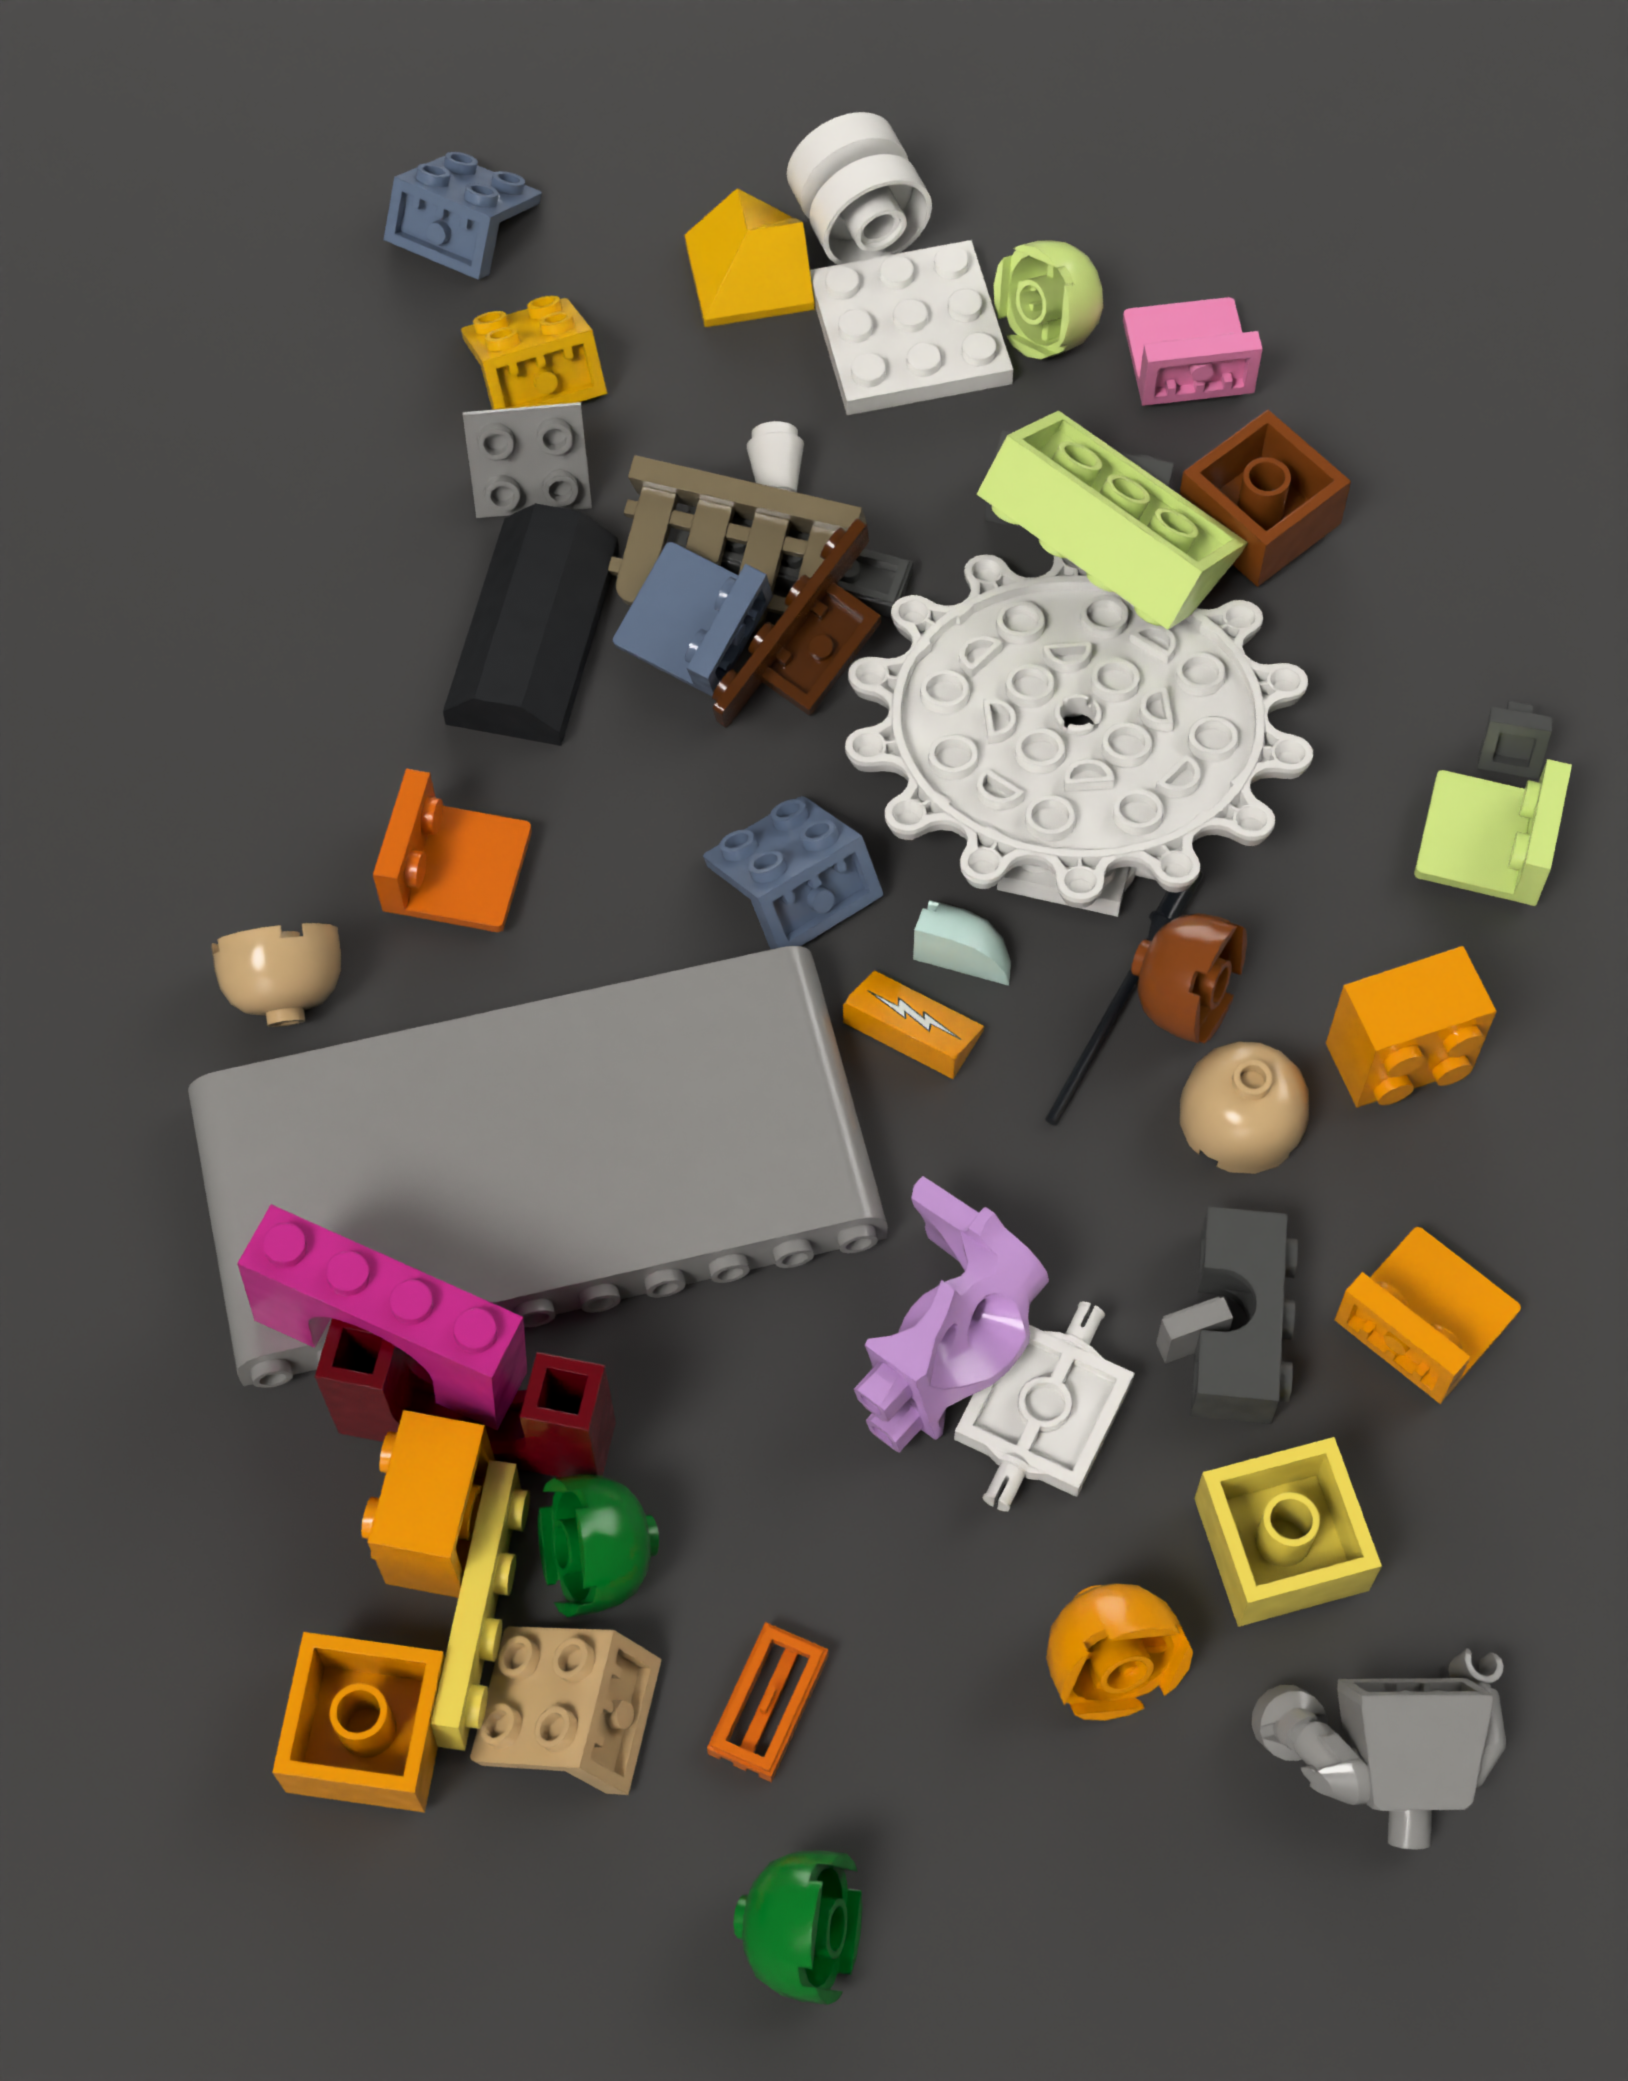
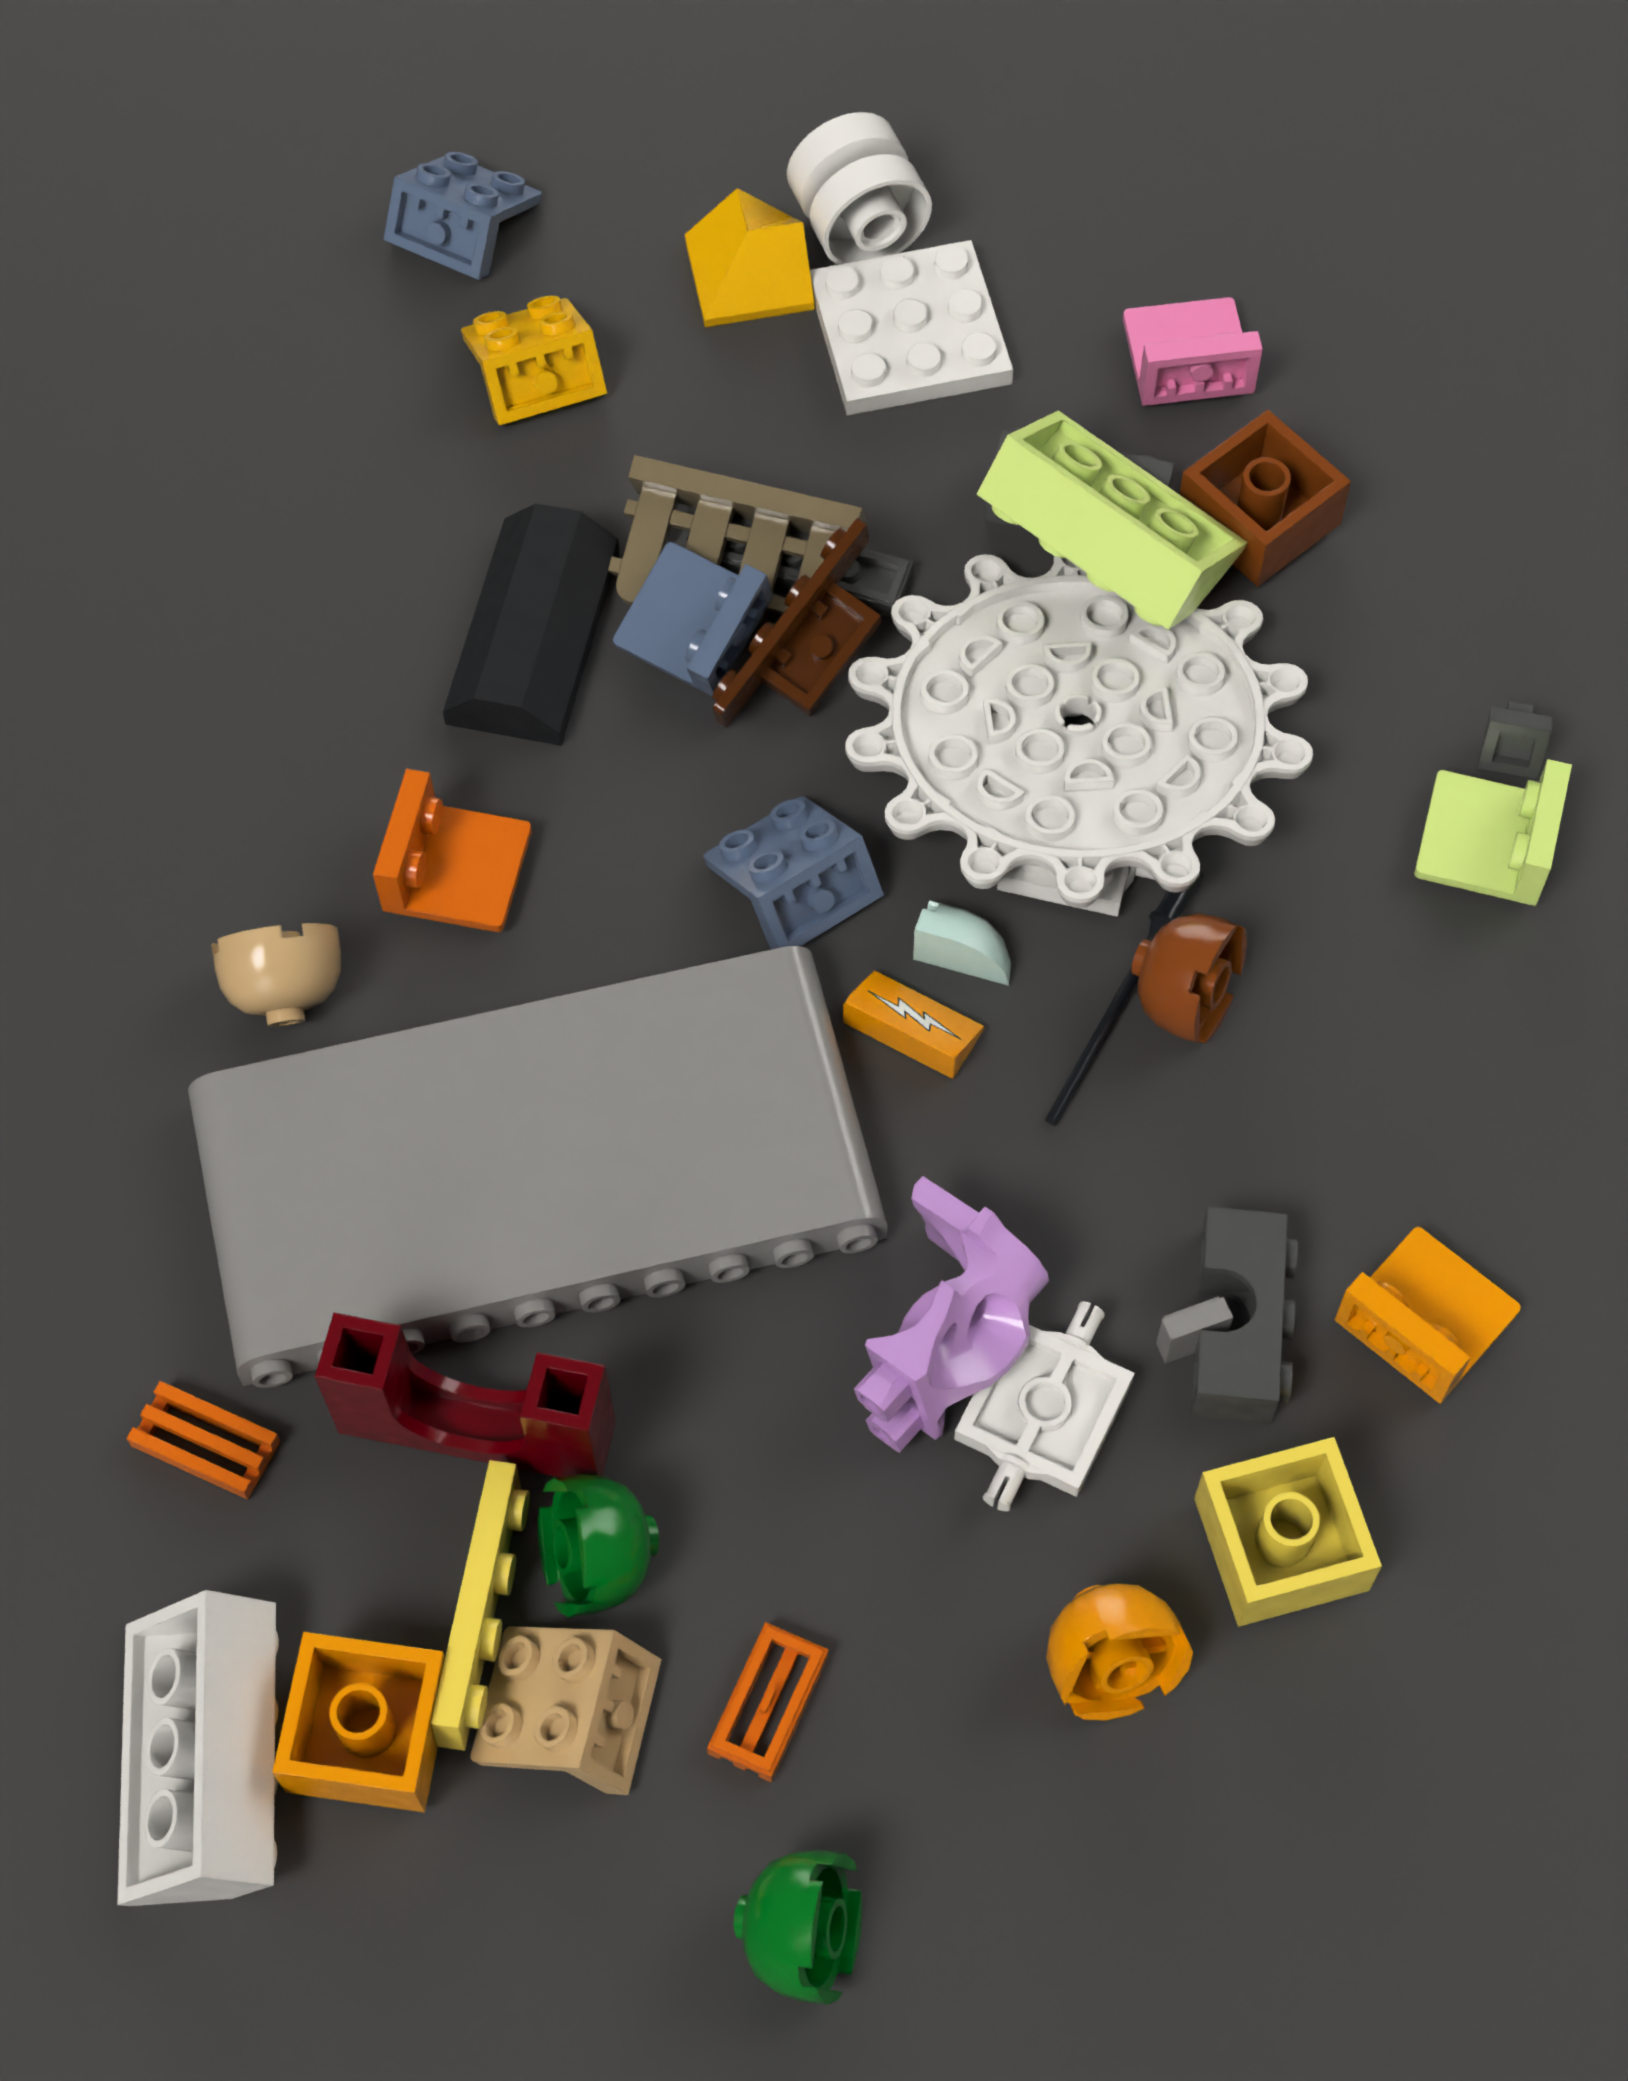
dark pink arch [237,1204,527,1430] -> none
light orange brick [361,1410,495,1598] -> none
light grey hinge [463,402,592,518] -> none
white cone [746,421,804,492] -> none
yellowish green cylinder [993,240,1103,359] -> none
tan cylinder [1180,1042,1309,1174] -> none
light grey torso [1252,1648,1506,1850] -> none
light orange brick [1326,946,1497,1108] -> none
none -> white slope [117,1590,279,1906]
none -> orange tile [126,1381,281,1500]

